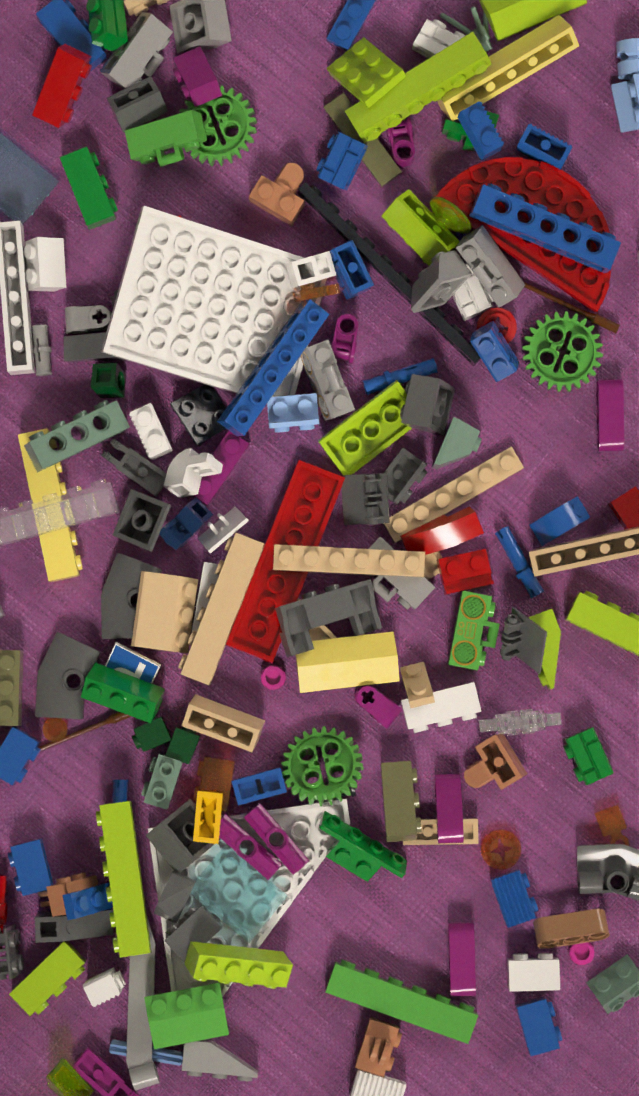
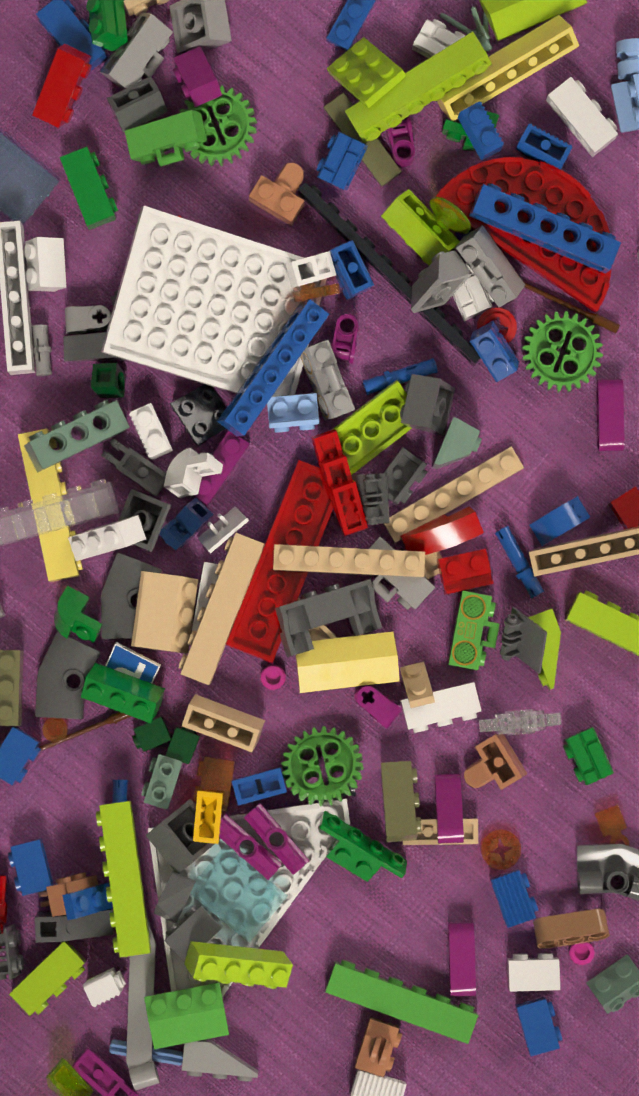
none -> green brick [54,585,102,643]
none -> white brick [68,515,146,561]
none -> red slope [311,429,368,536]
none -> white brick [546,77,618,157]

